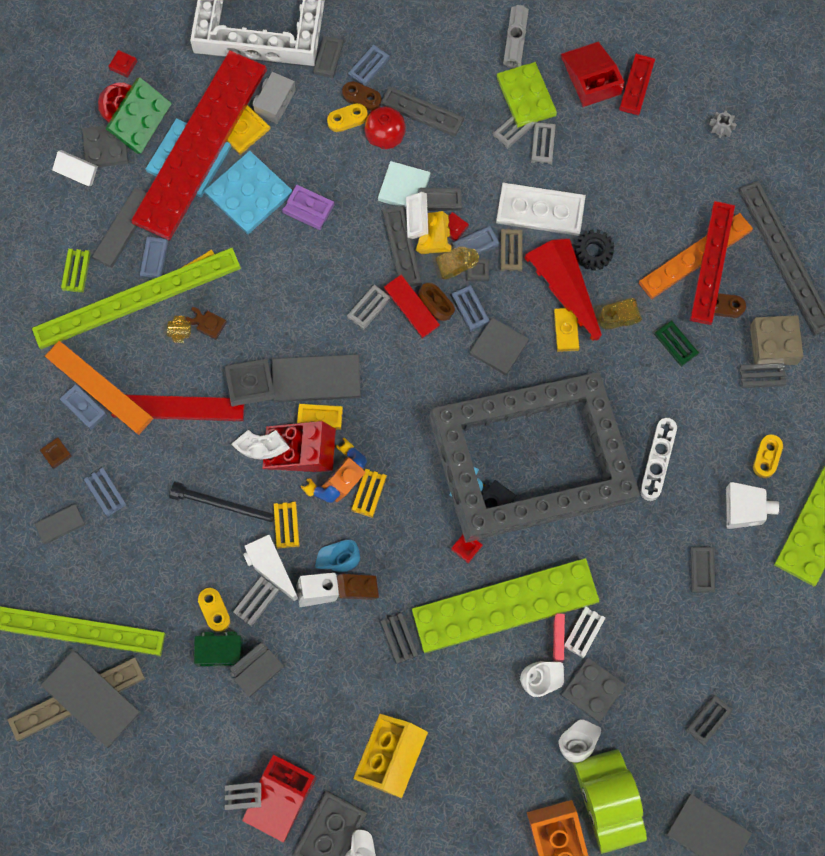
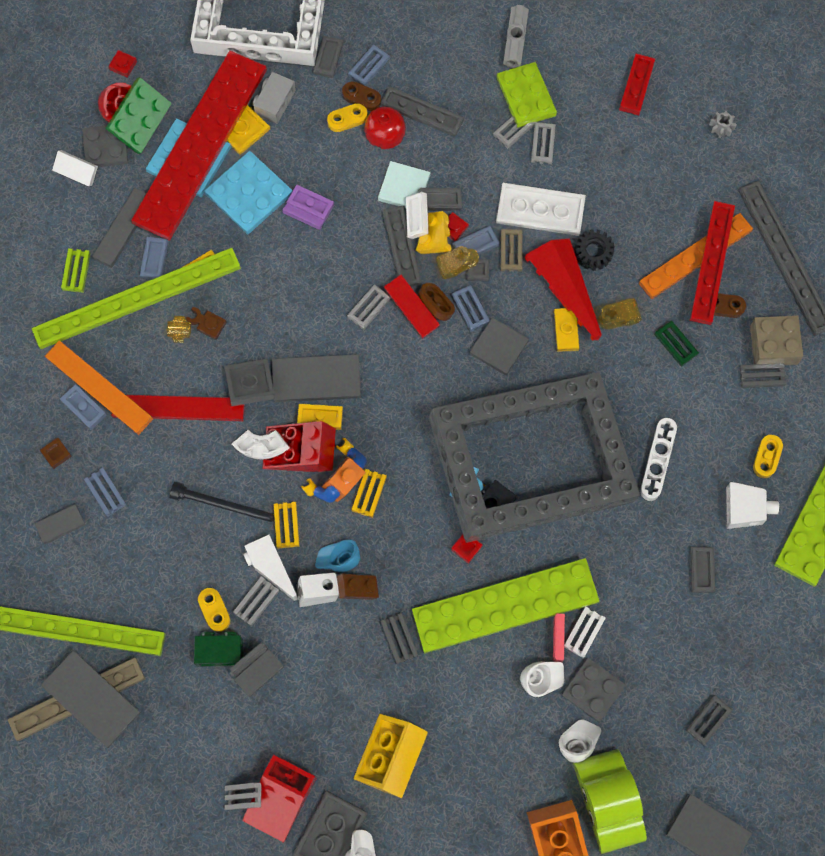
red slope [560,41,624,107] -> none

